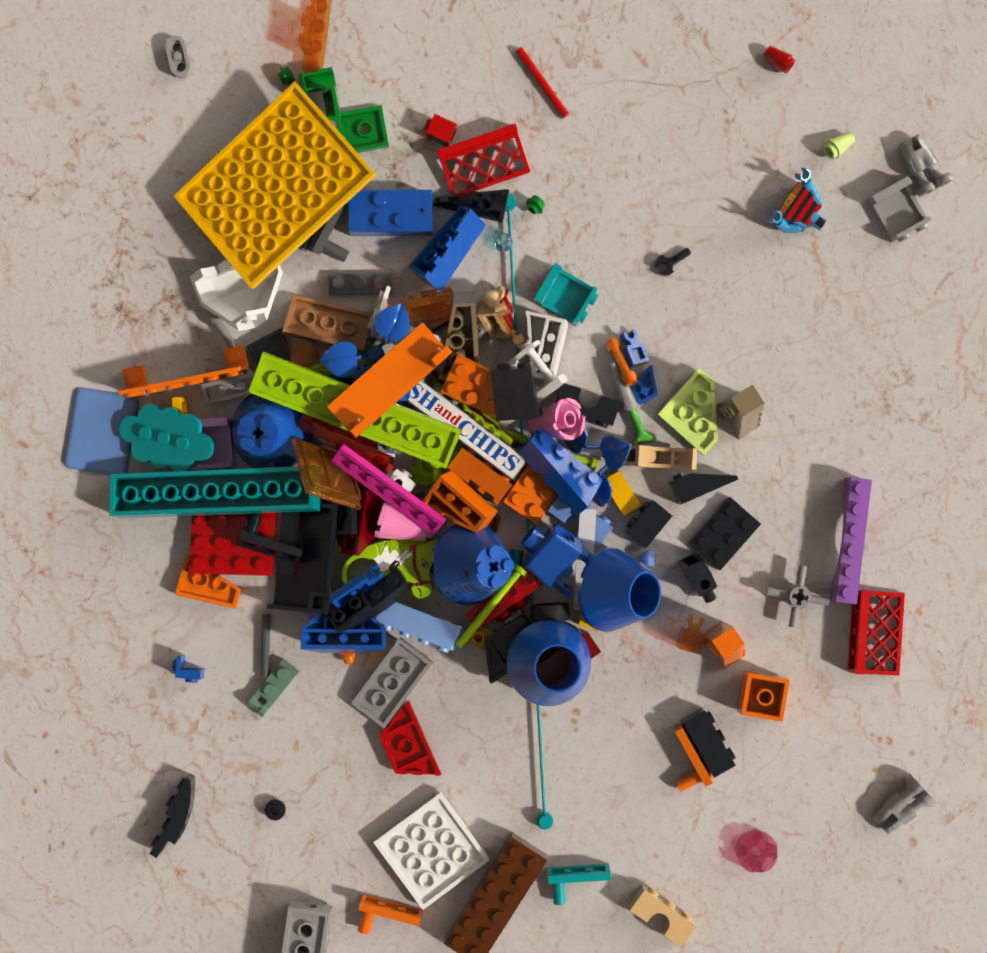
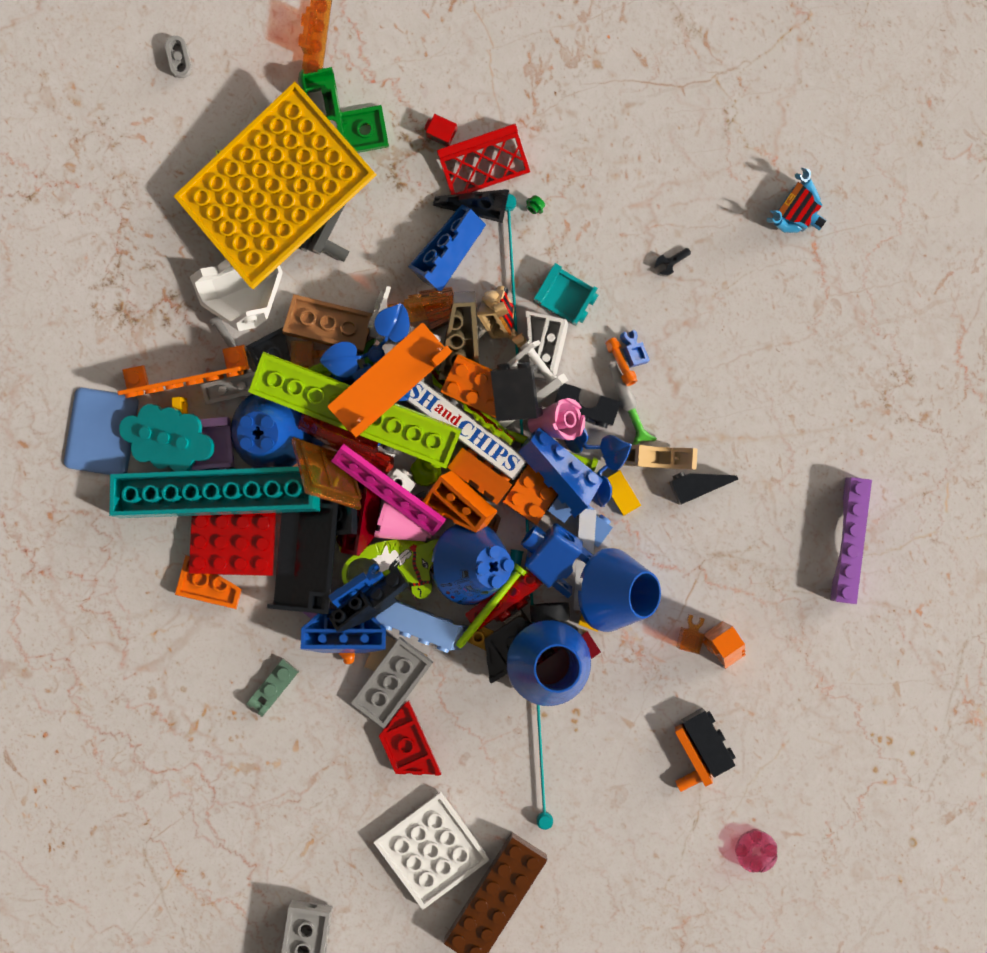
black slope [149,774,195,858] -> none
blue bracket [172,655,205,683] -> none
black piece [236,513,303,564] -> none
dark grey bar [260,614,270,677] -> none
black plate [265,799,286,821] -> none
green plate [278,66,296,86] -> none
dark grey plate [329,273,391,295] -> none
blue brick [349,190,433,236] -> none
orange piece [358,894,423,934] -> none
clear light blue piece [494,228,513,252] -> none
red bar [516,47,570,119] -> none
teal piece [547,864,611,905] -> none
black brick [625,500,673,548] -> none
tan arch [628,885,696,947] -> none
blue piece [630,365,658,405] -> none
light blue hinge [641,550,656,567] -> none
yellowish green plate [657,368,718,456] -> none
black torso [678,552,717,603] -> none
black plate [689,497,761,571] -> none
dark tan wedge [717,385,765,439] -> none
orange brick [737,670,790,722] -> none
red cone [763,45,796,74] -> none
light grey bar [766,565,830,628] -> none
yellowish green cone [823,132,855,159] -> none
red fence [847,590,905,676] -> none
light grey panel [867,176,932,243] -> none
light grey piece [873,773,936,834] -> none
light grey piece [900,134,954,197] -> none

